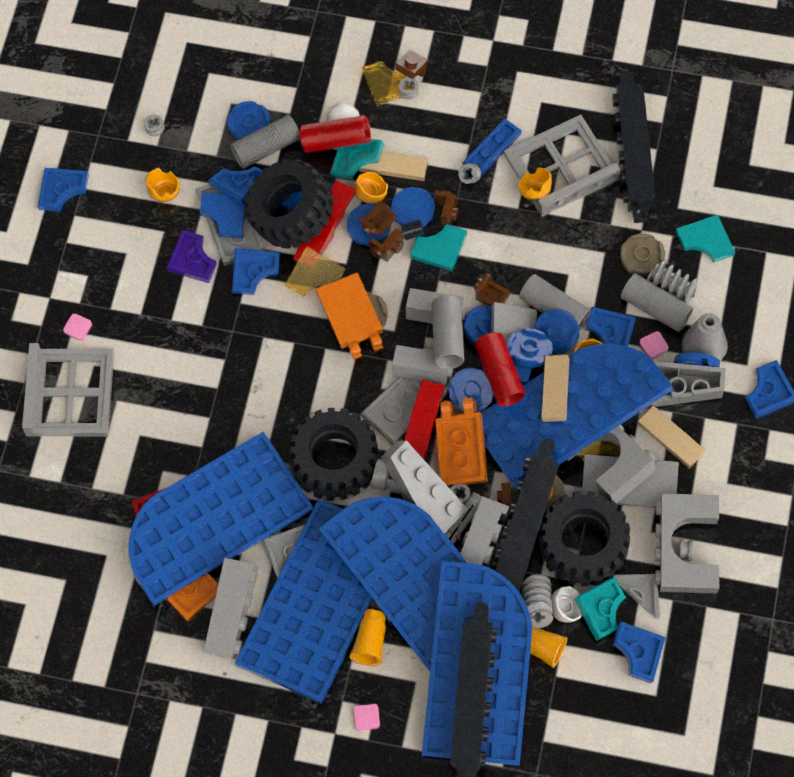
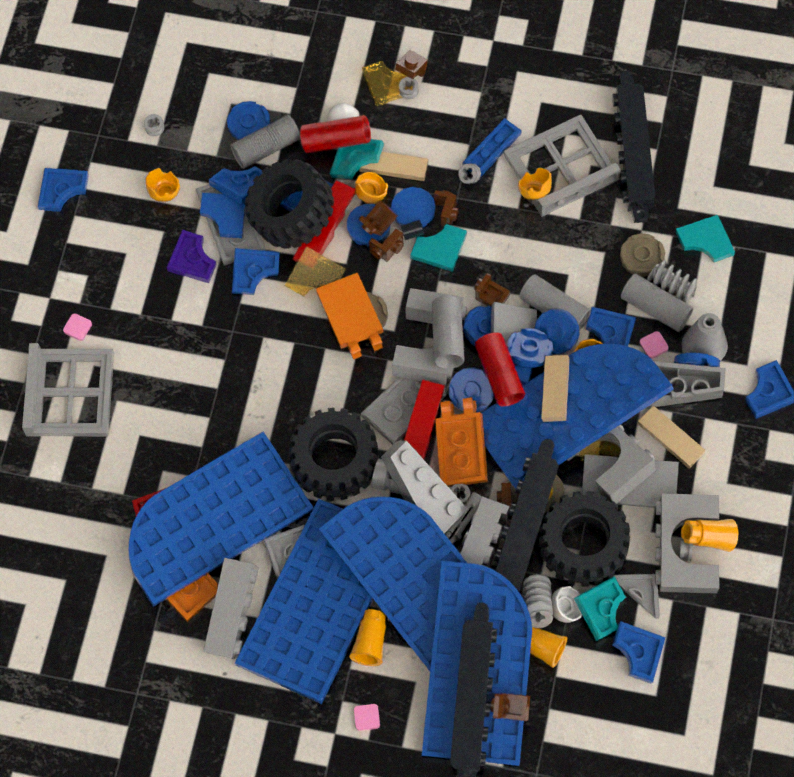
none -> reddish brown bracket [491,693,530,721]
none -> light orange plant [681,519,738,552]

